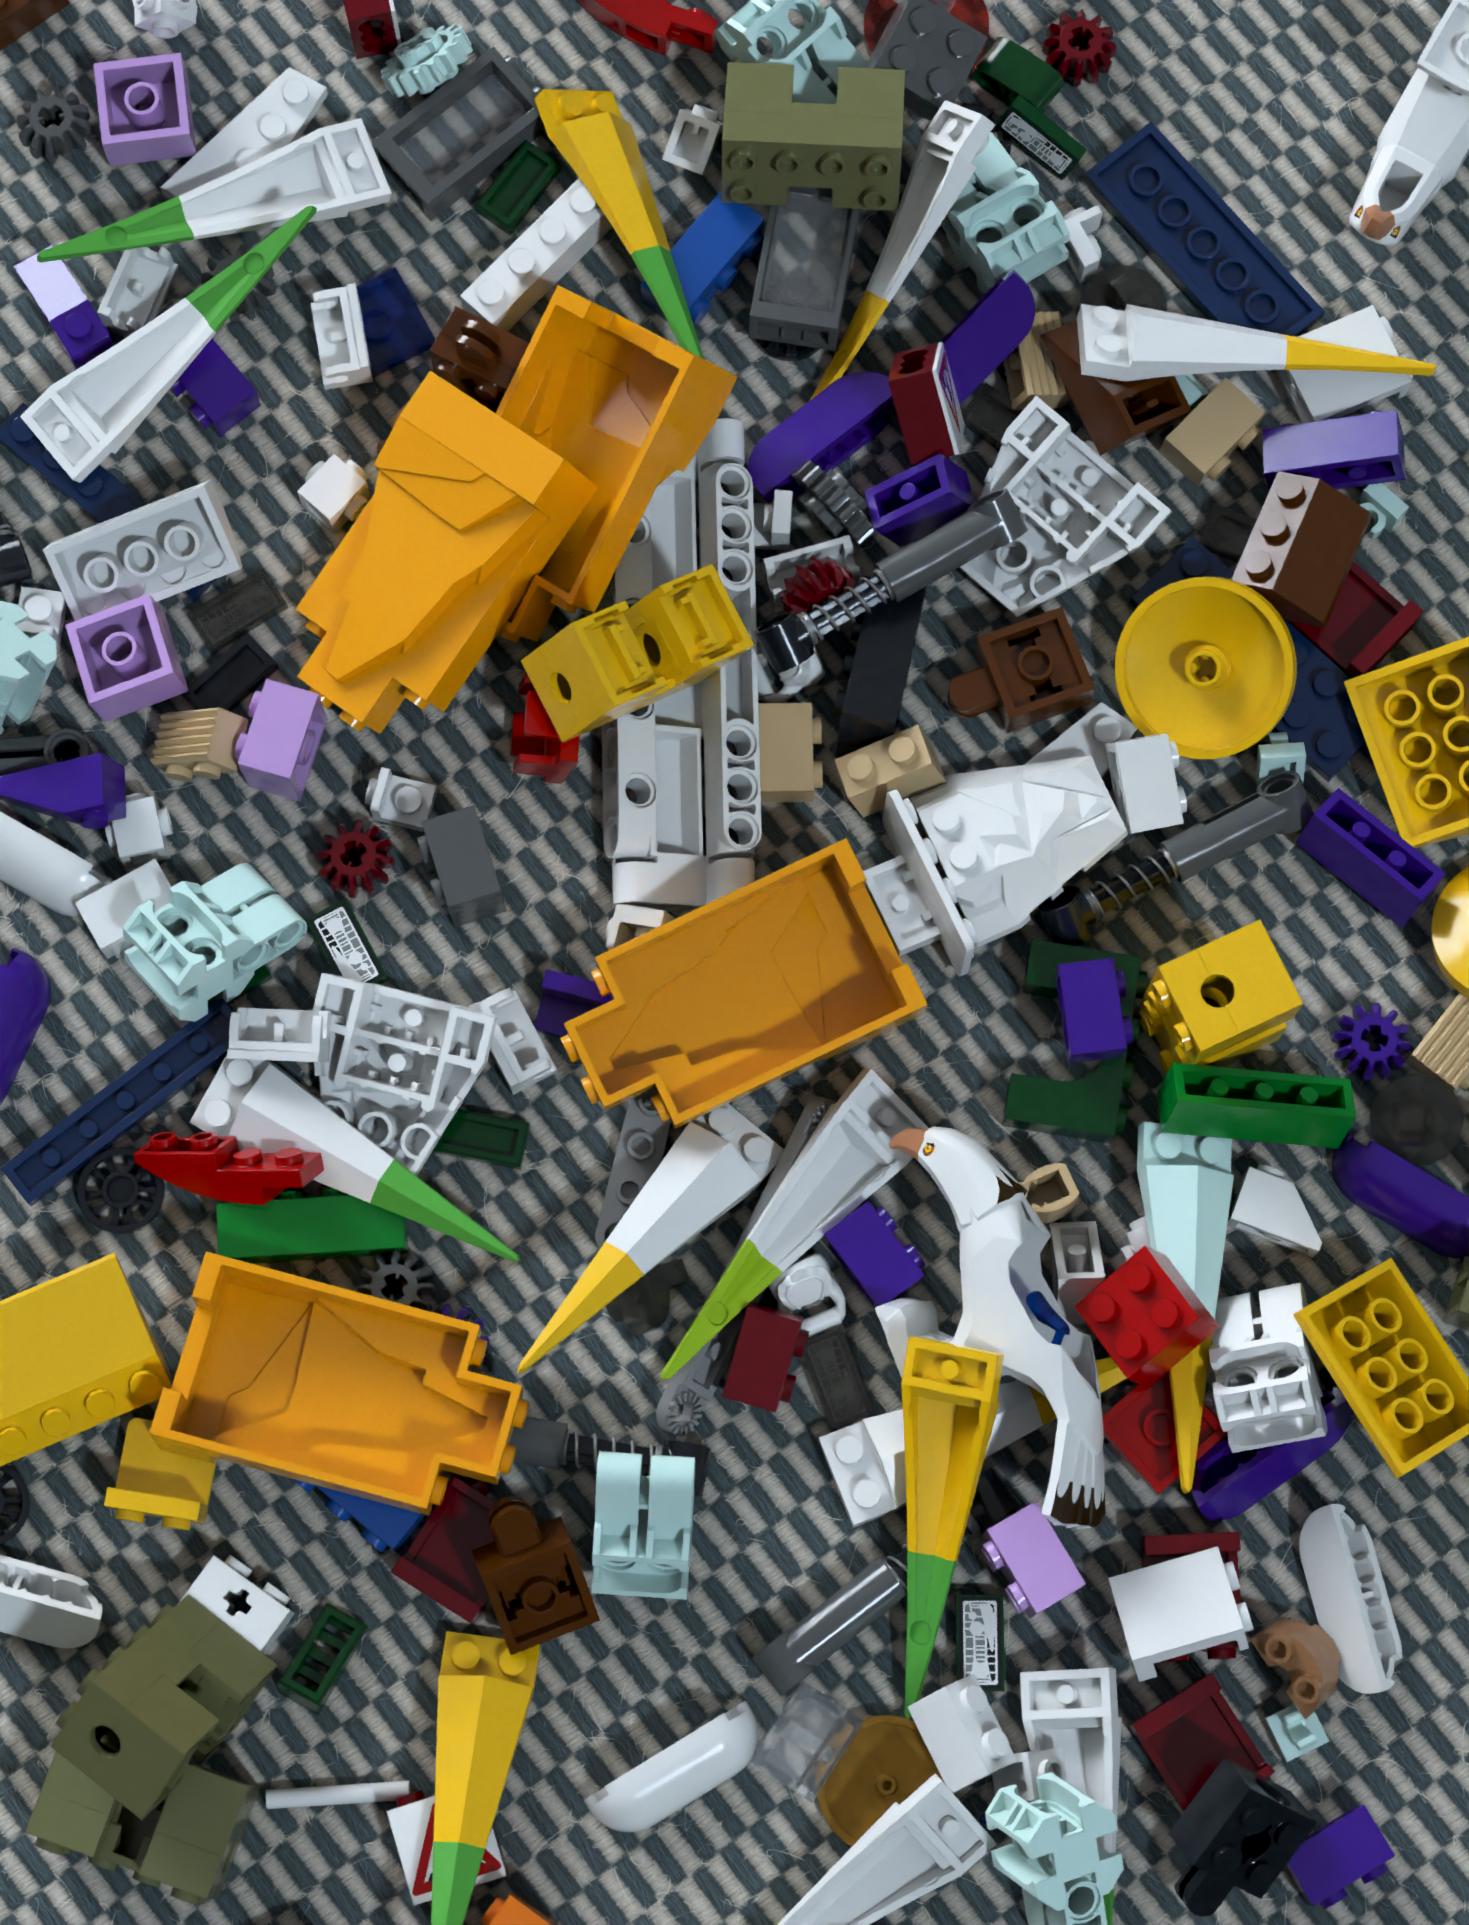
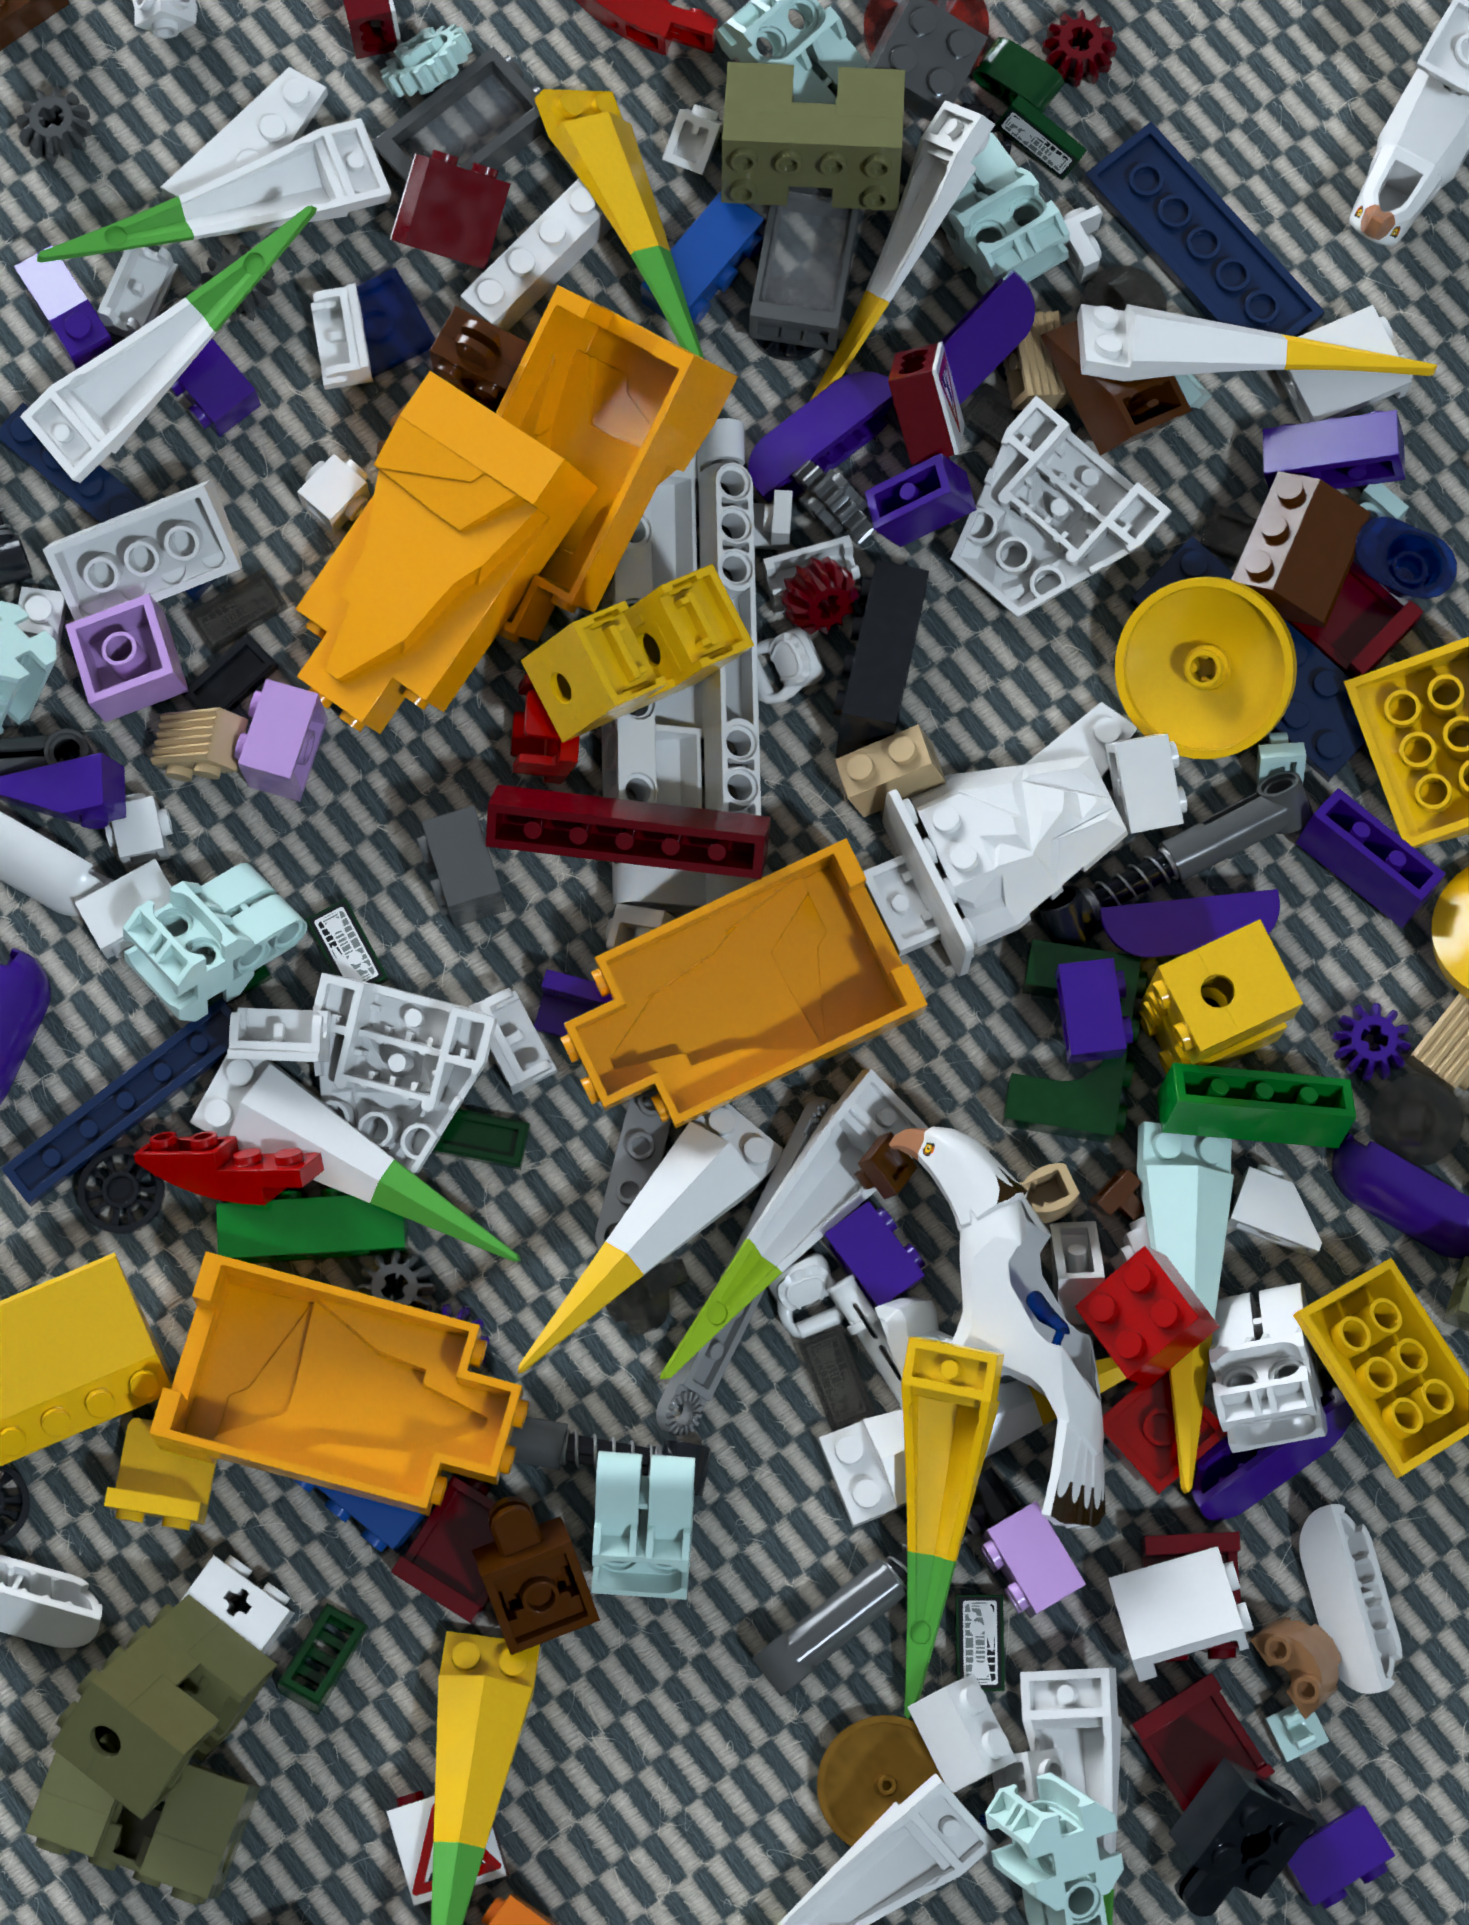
lavender brick [93,52,197,166] -> none
white bar [266,1781,411,1809] -> none
dark red gear [316,820,395,899] -> none
white bracket [365,767,438,832] -> none
dark green tile [474,140,562,236] -> none
white brick [584,1701,758,1832] -> none
dark red brick [722,1302,810,1413] -> none
clear brick [750,1680,863,1803] -> none
piece [754,488,1028,673] -> none
tan brick [758,703,823,803] -> none
reddish brown brick [947,607,1095,734] -> none
tan brick [1159,377,1265,487] -> none
none -> dark red piece [390,150,511,269]
none -> dark red brick [485,785,771,879]
none -> white pin [828,1274,903,1409]
none -> reddish brown tile [854,1132,918,1200]
none -> reddish brown tile [1088,1169,1144,1222]
none -> dark purple brick [1100,889,1280,958]
none -> clear blue piece [1355,516,1457,599]

